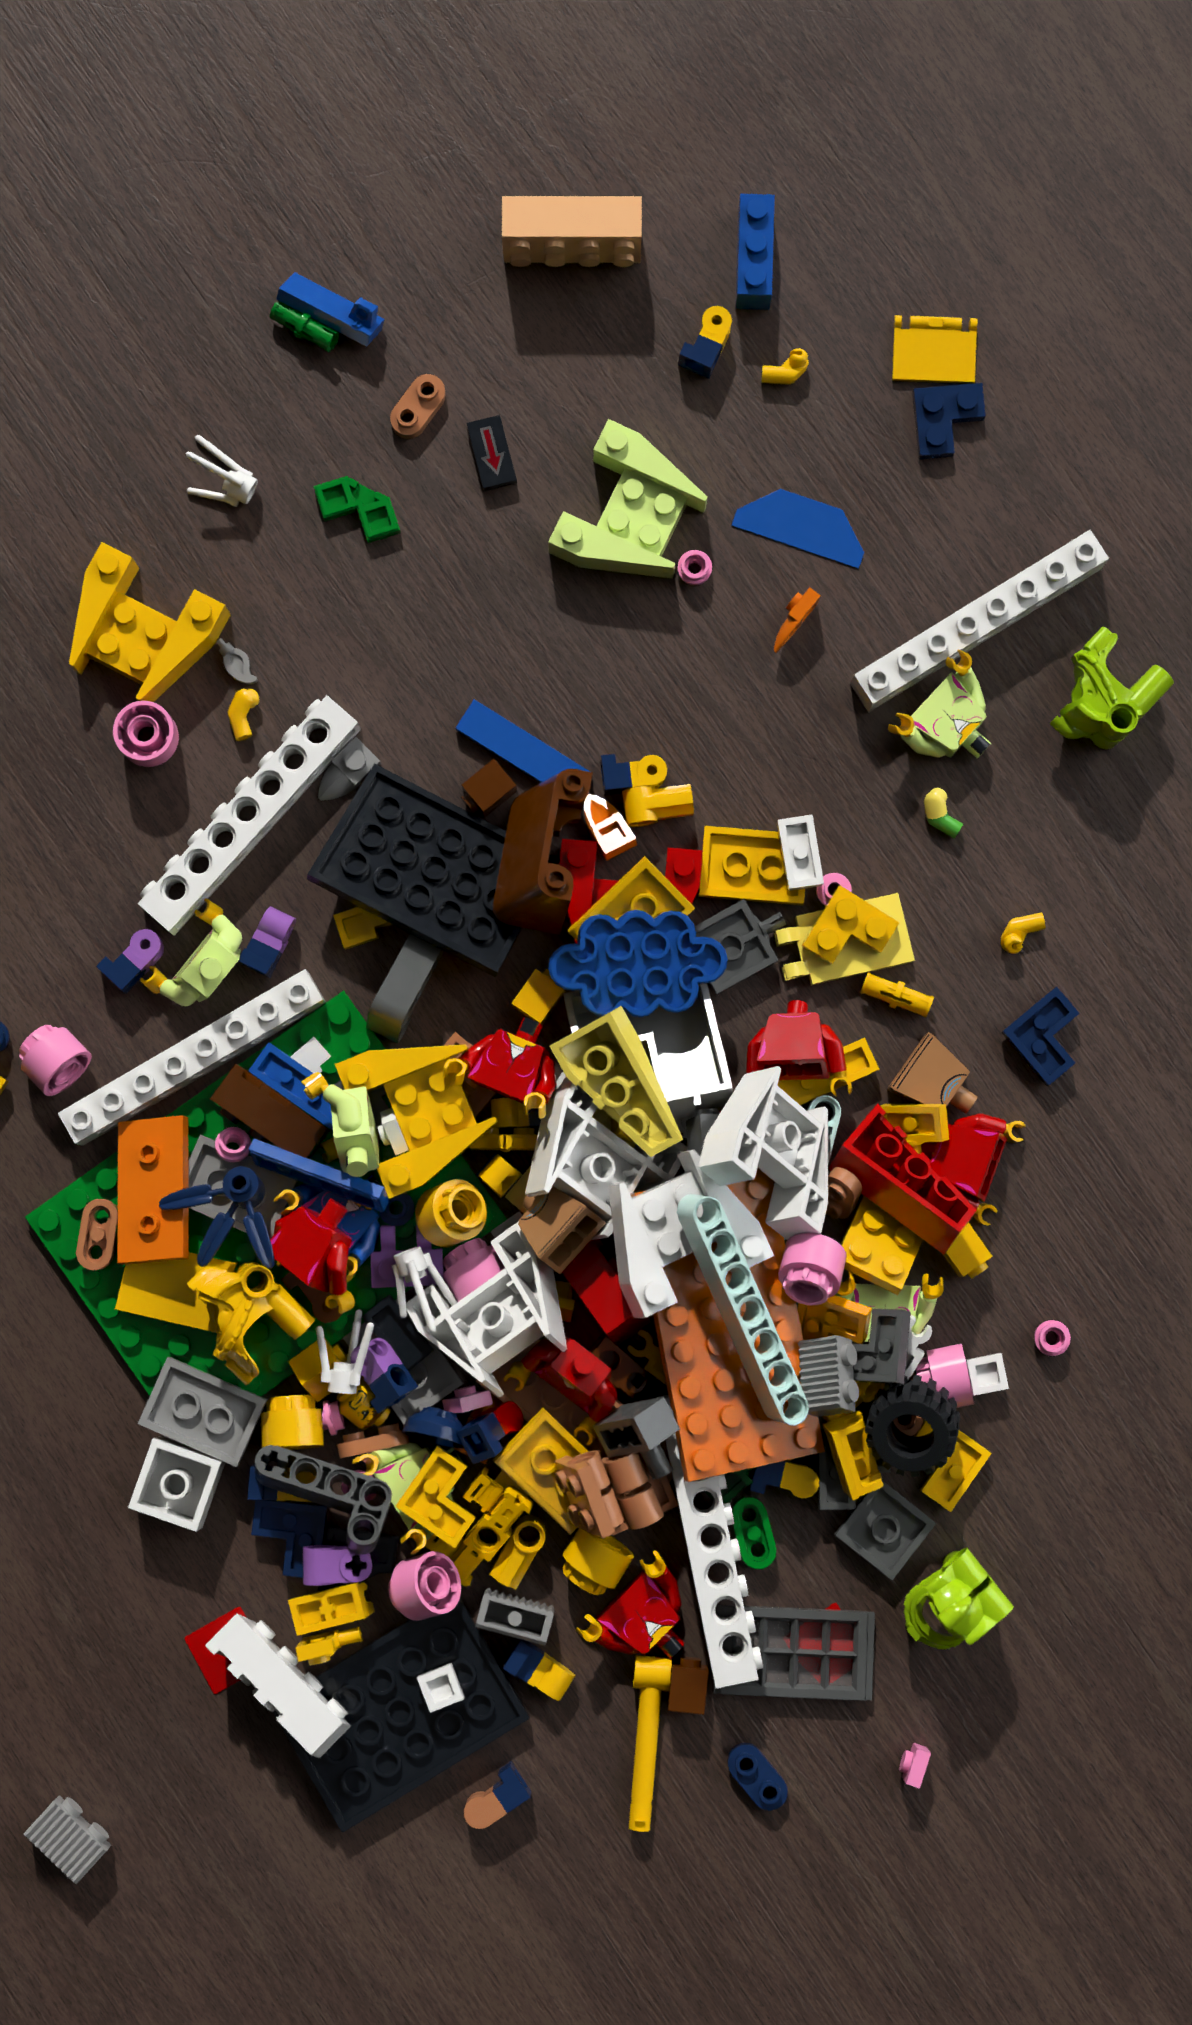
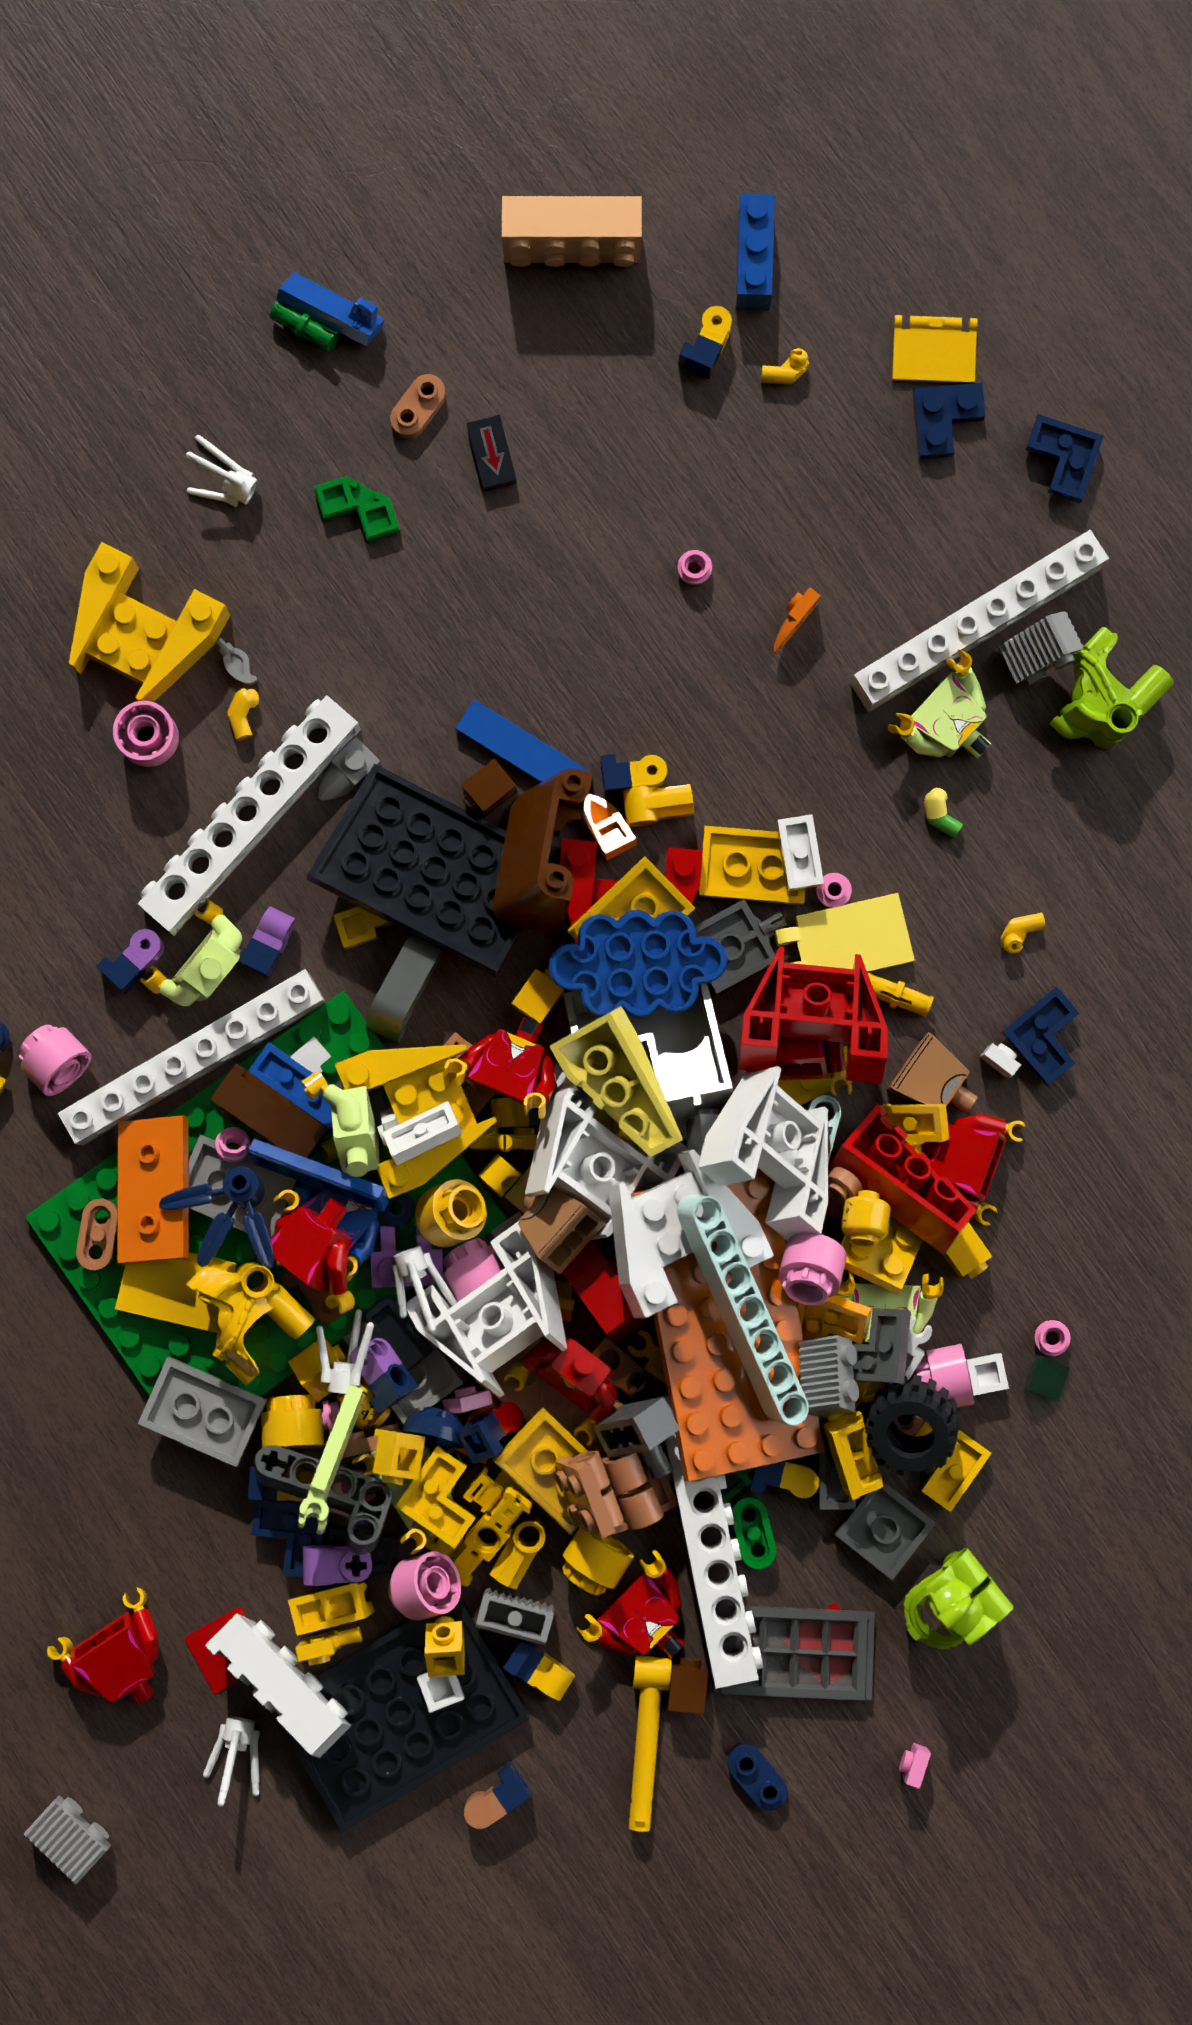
white brick [128,1436,226,1532] -> none
yellowish green wedge [548,419,708,578] -> none
blue sticker [731,489,864,569] -> none
yellow plate [801,885,900,964] -> none
none -> red torso [47,1587,158,1705]
none -> white plant [203,1716,260,1807]
none -> yellowish green tile [298,1384,363,1535]
none -> yellow brick [372,1429,426,1485]
none -> white plate [382,1101,463,1165]
none -> yellow brick [424,1617,465,1677]
none -> red wedge [738,947,888,1084]
none -> yellow head [841,1190,891,1246]
none -> white plate [980,1043,1021,1078]
none -> light grey brick [998,611,1083,686]
none -> clear green slope [1024,1355,1070,1401]
none -> dark blue plate [1025,414,1104,503]

